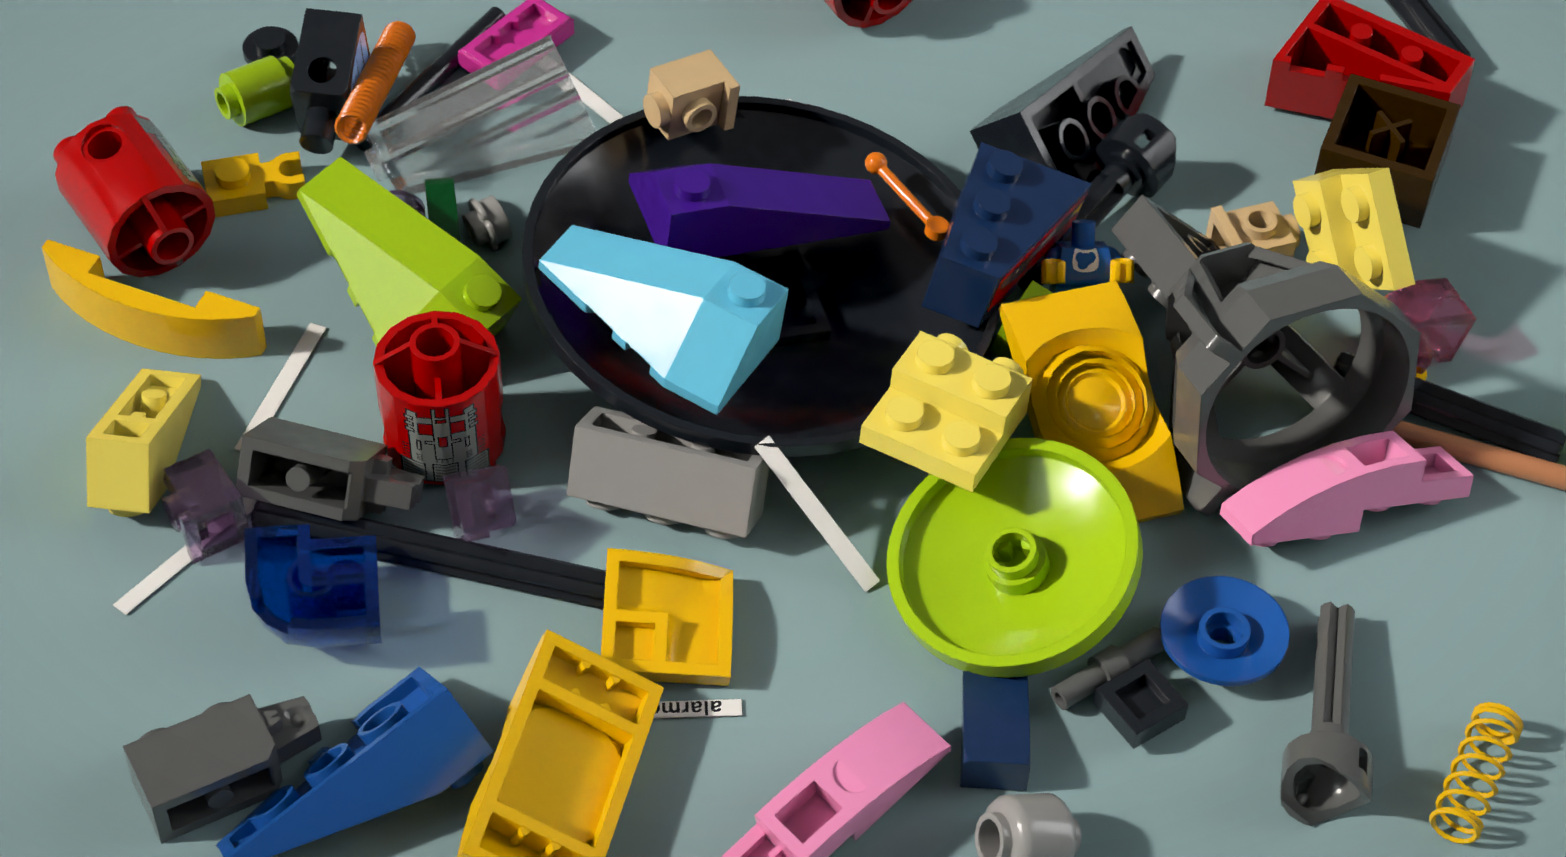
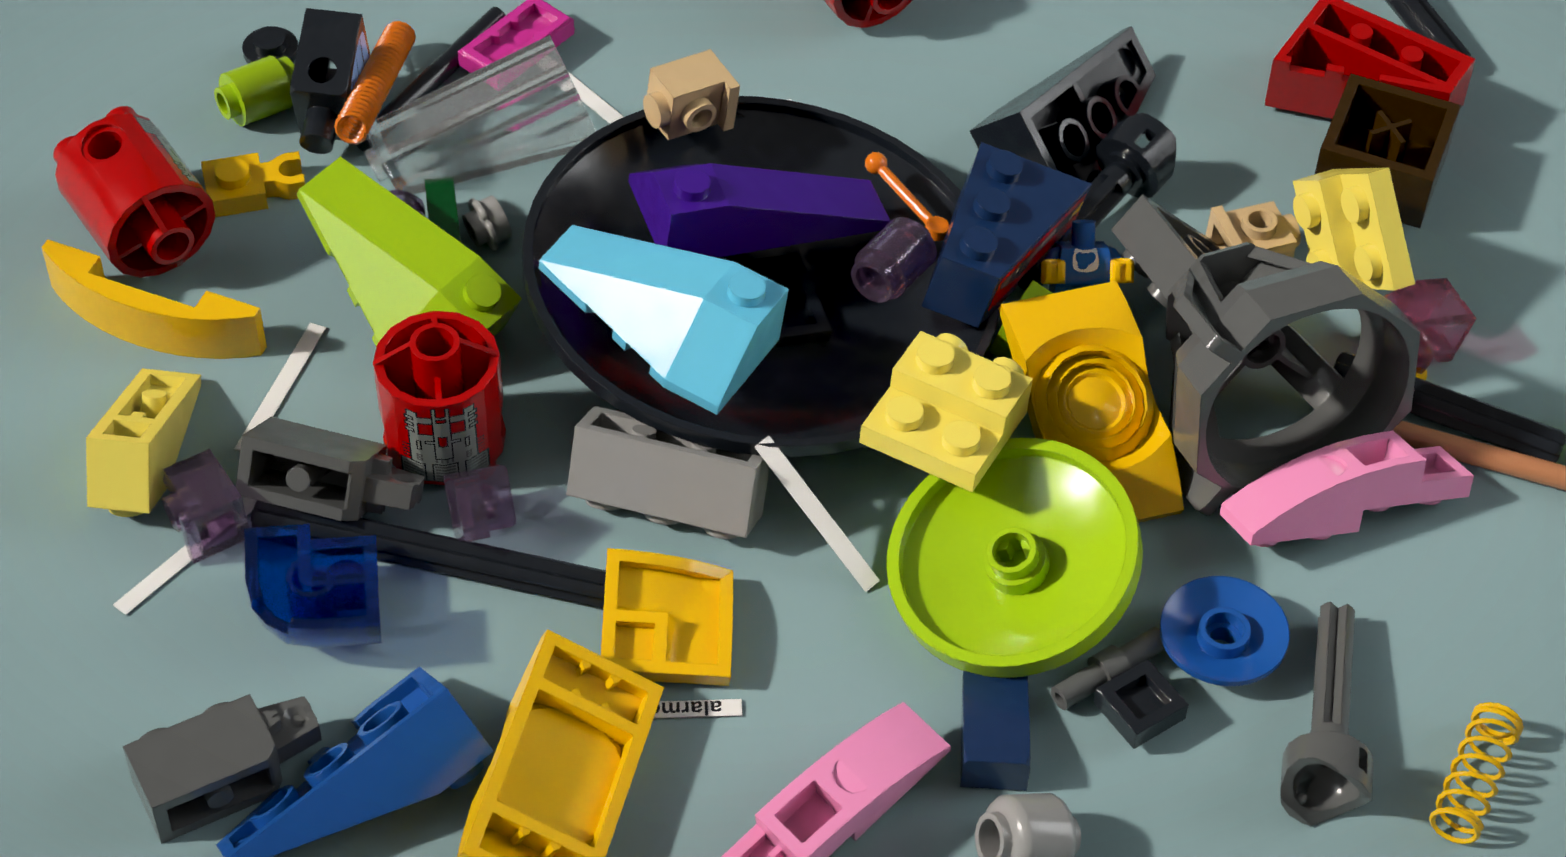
none -> clear purple brick [851,217,937,303]

